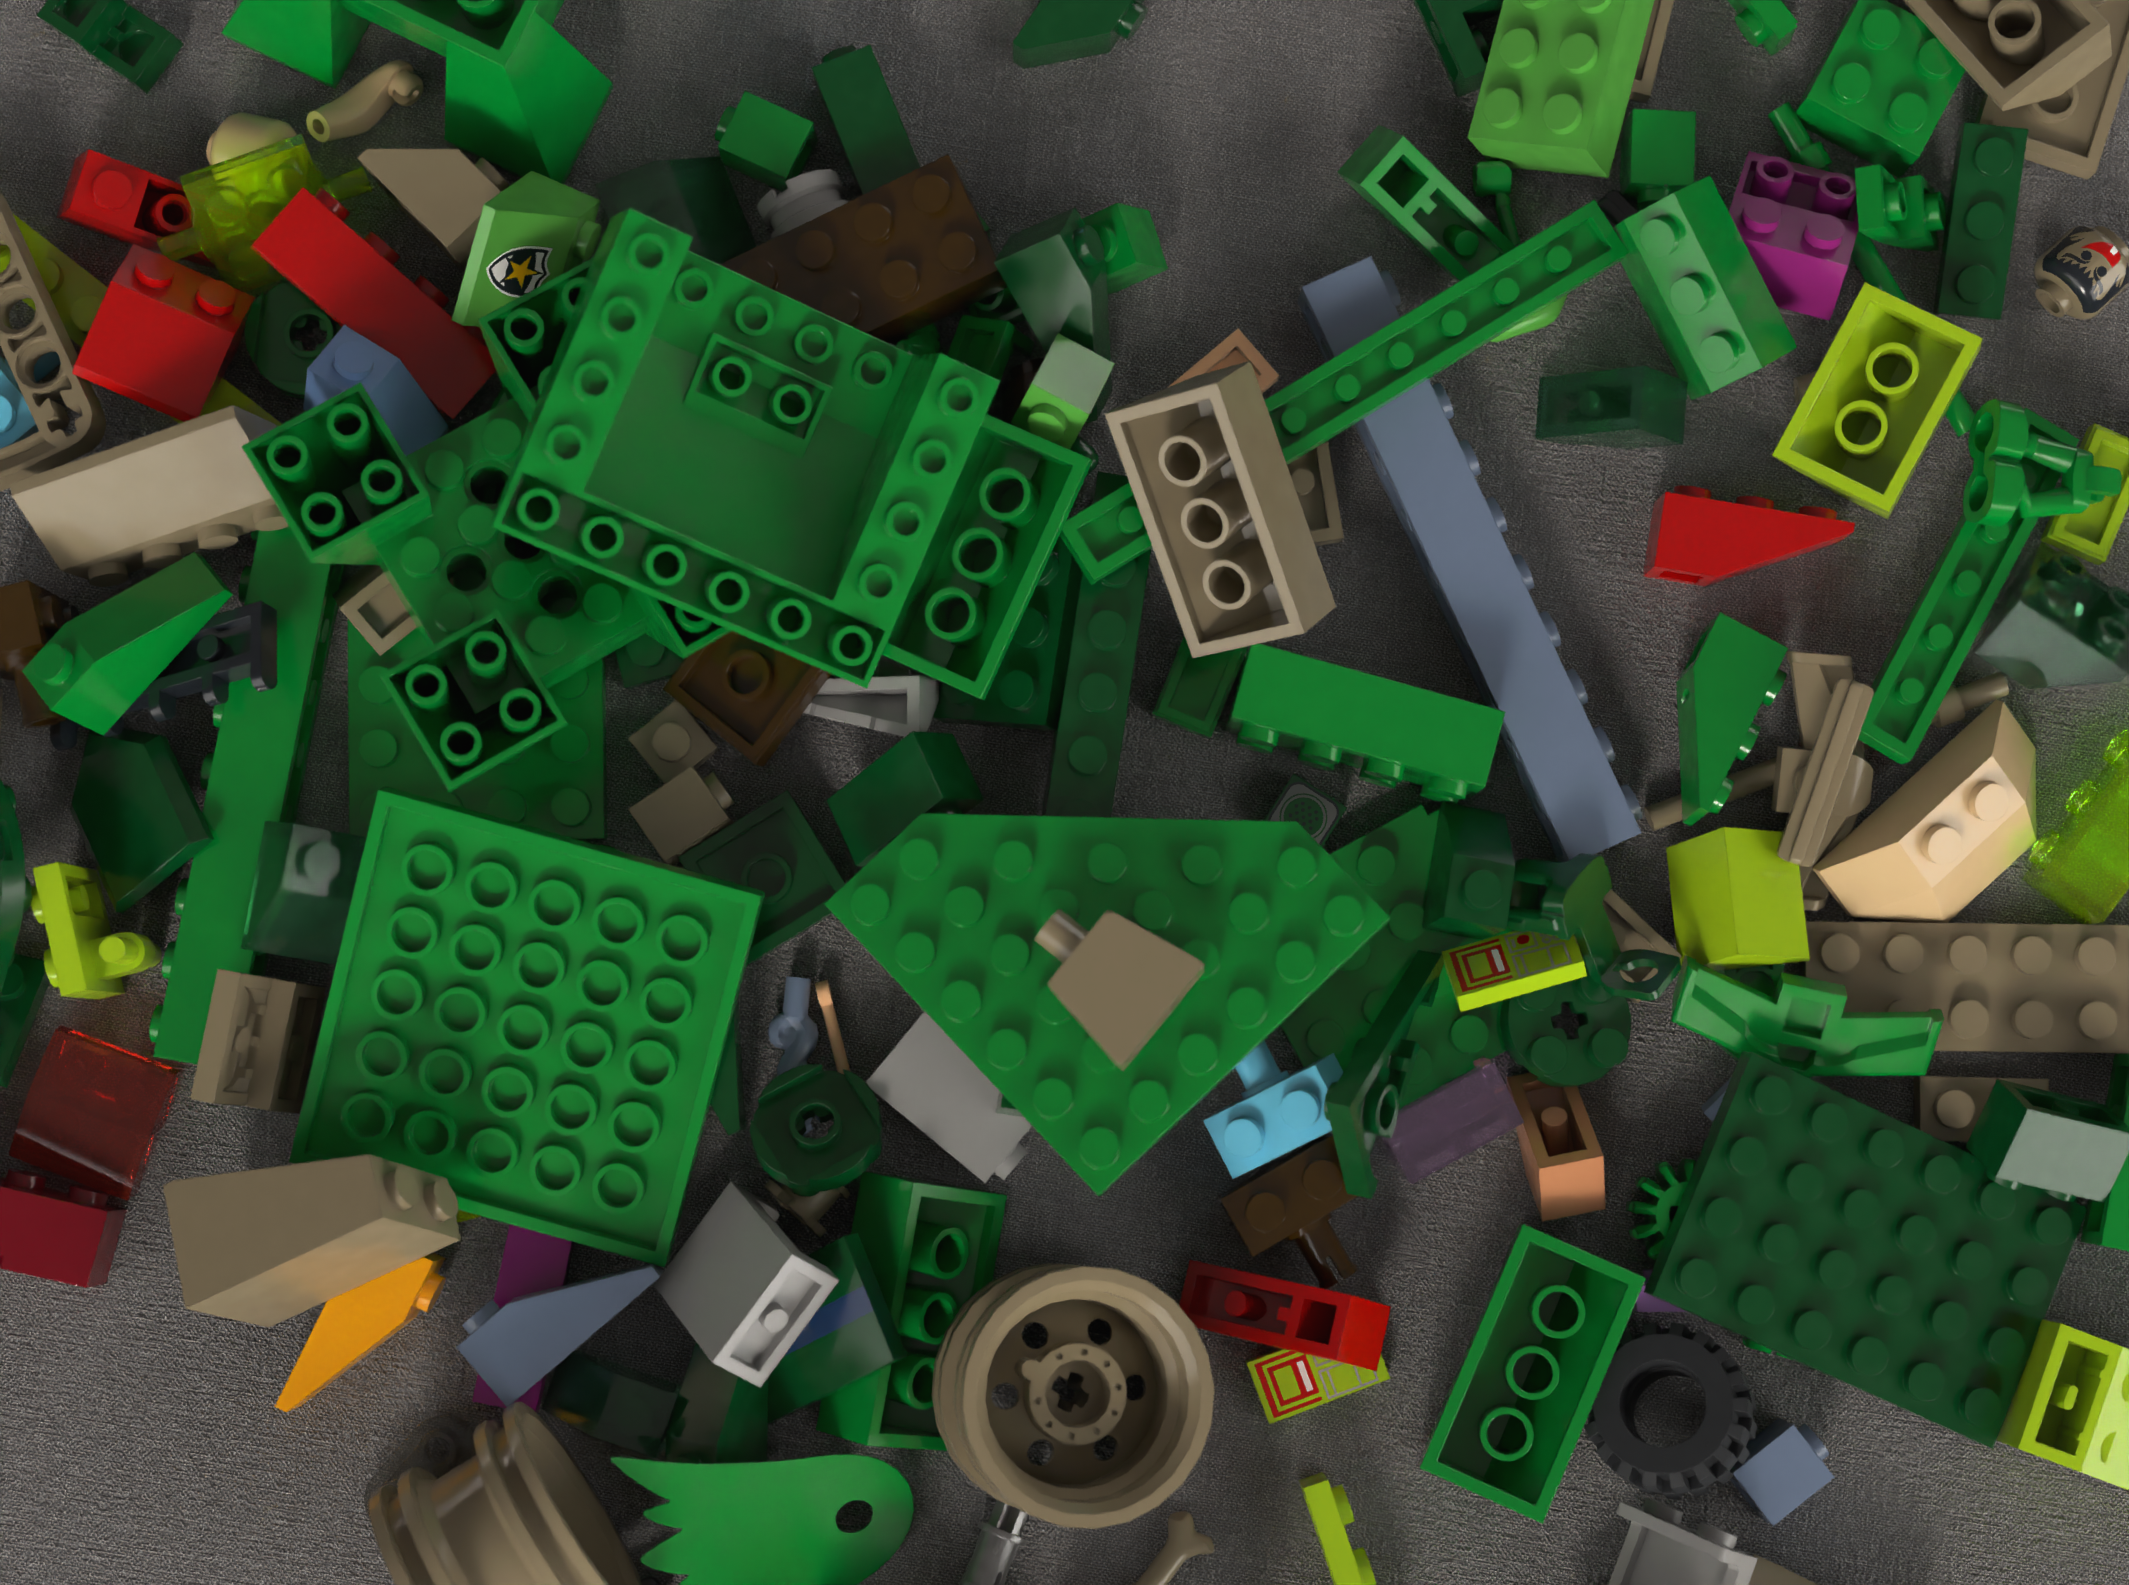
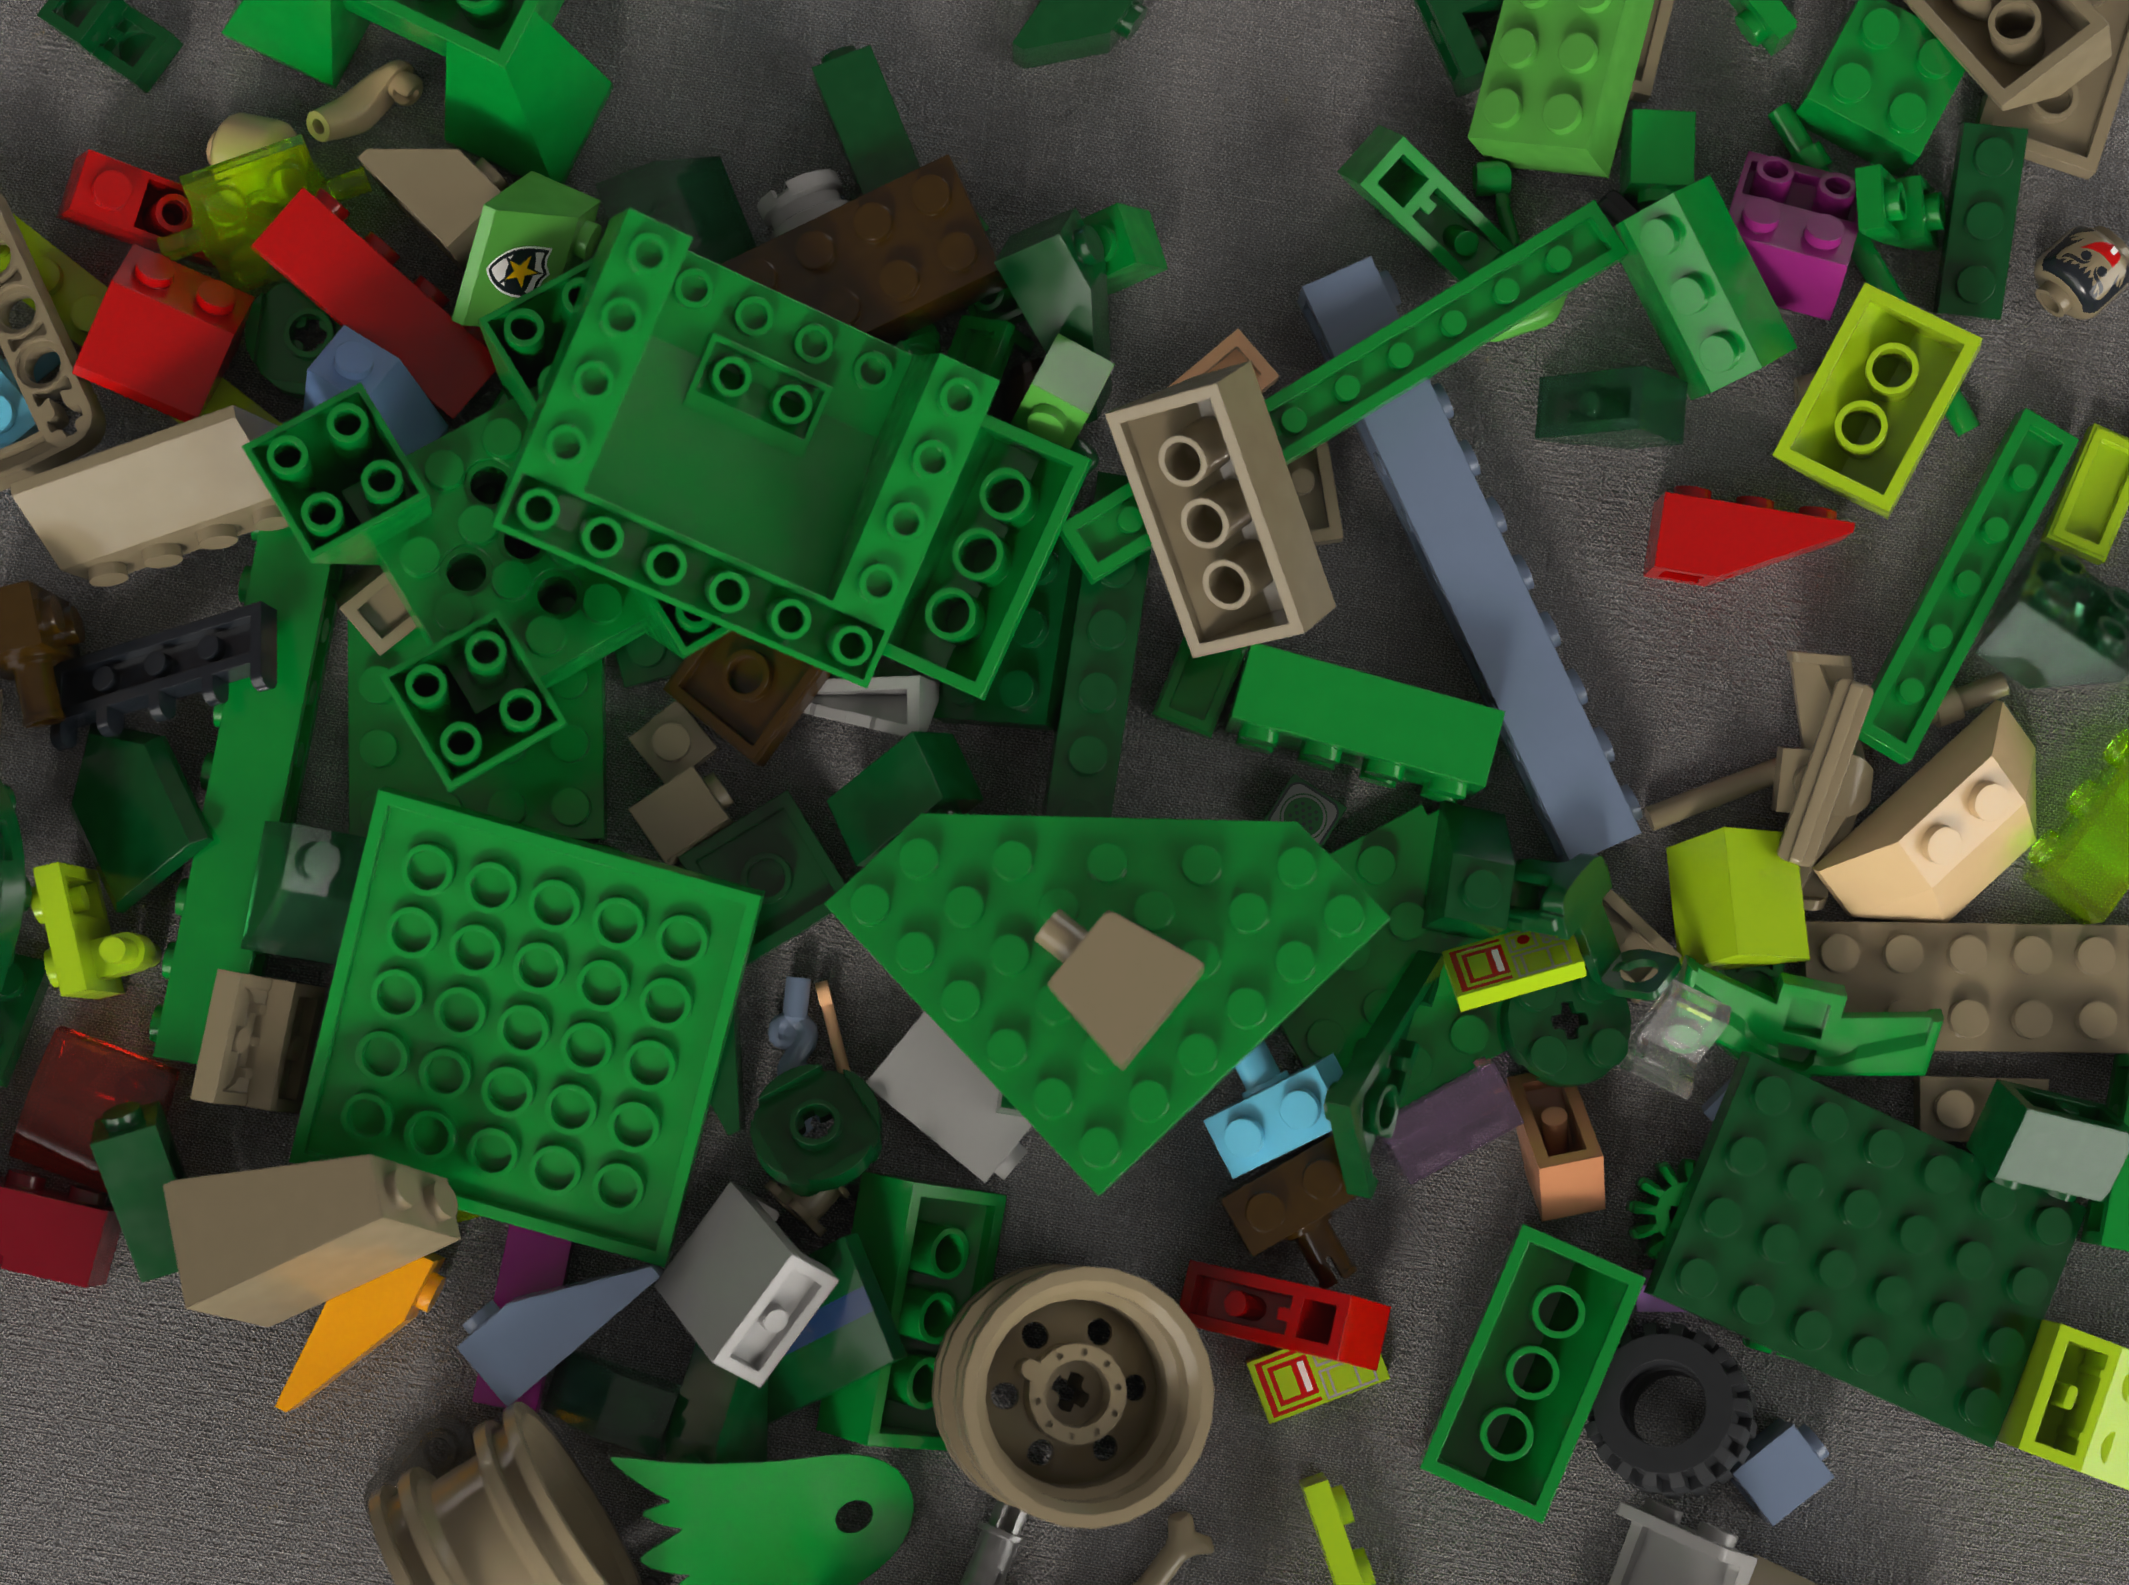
green slope [22,552,233,735] -> none
green brick [715,91,818,192] -> none
green slope [1676,612,1788,826] -> none
green piece [1963,399,2122,527] -> none
none -> dark green brick [90,1101,187,1283]
none -> clear slope [1614,979,1732,1100]

